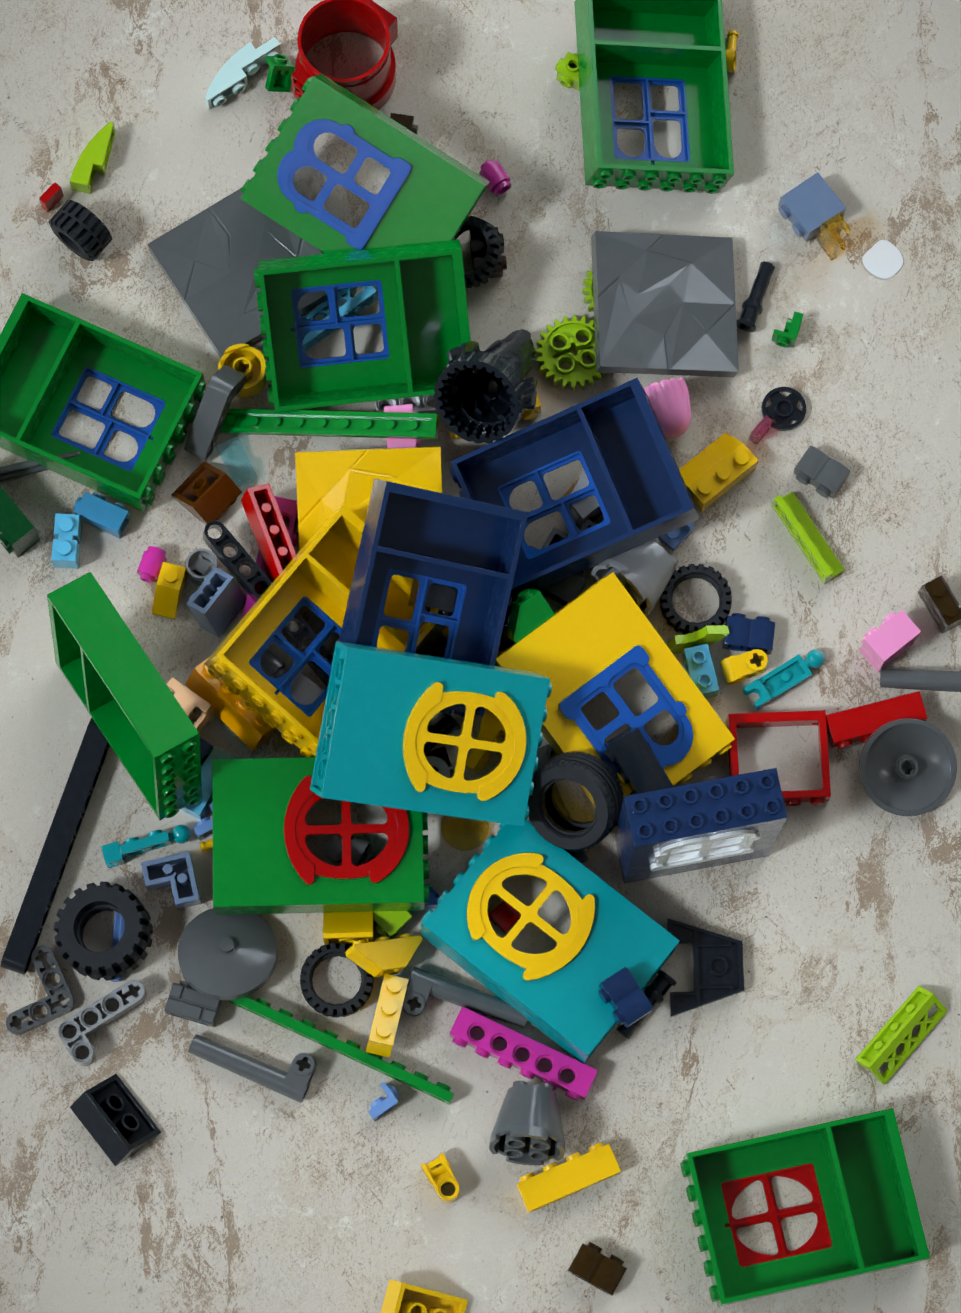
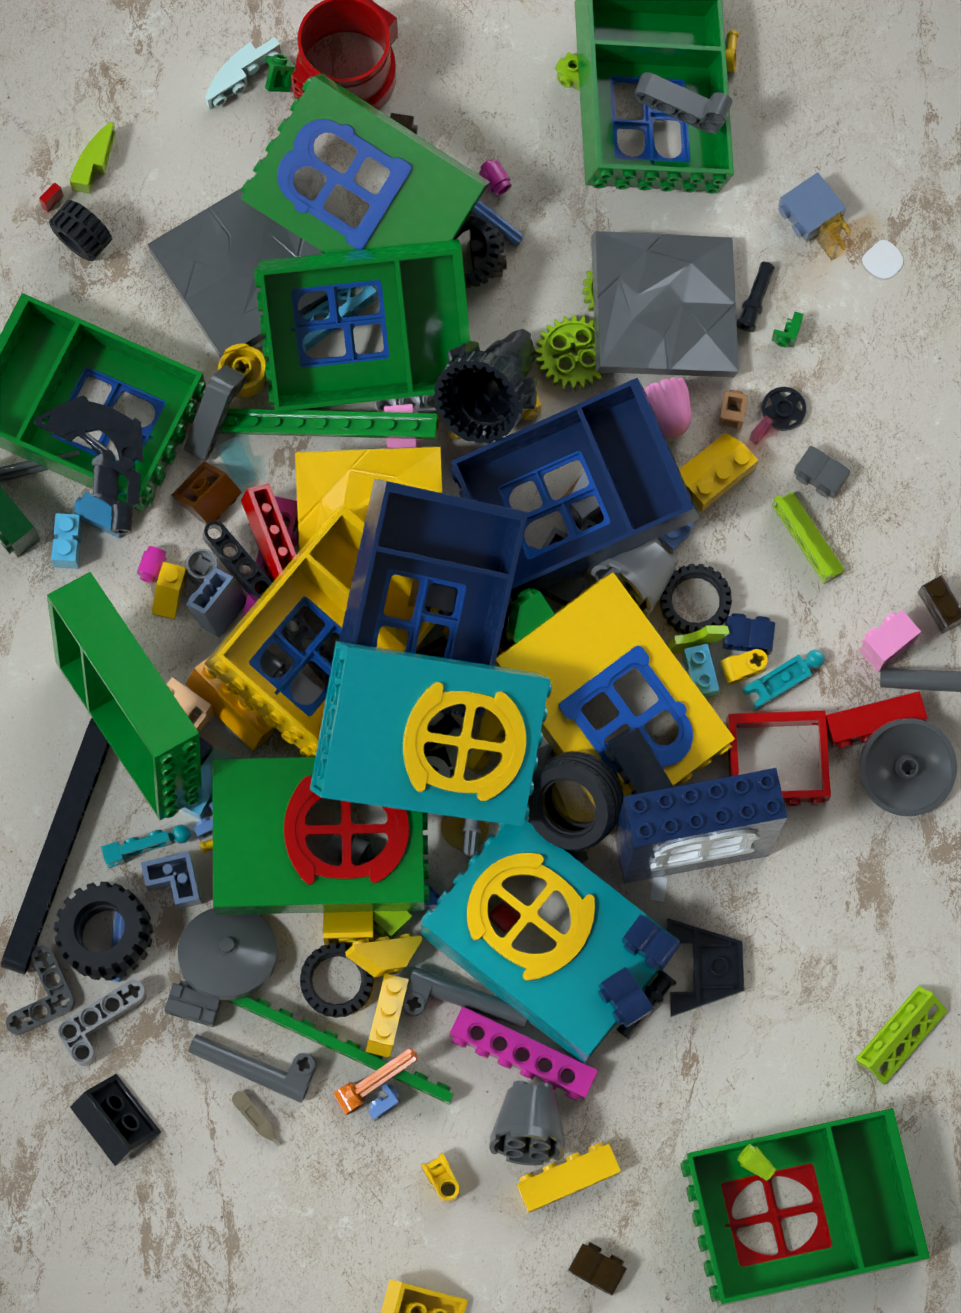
none -> black piece [34,396,144,534]
none -> dark tan piece [232,1091,281,1147]
none -> orange axle [333,1048,418,1115]
none -> light grey axle [462,818,481,857]
none -> medium blue axle [472,200,523,246]
none -> dark blue brick [622,914,681,971]
none -> dark grey beam [634,72,733,134]
none -> white sticker [650,877,667,902]
none -> medium nougat brick [718,390,748,429]
none -> lime cone [737,1144,776,1181]

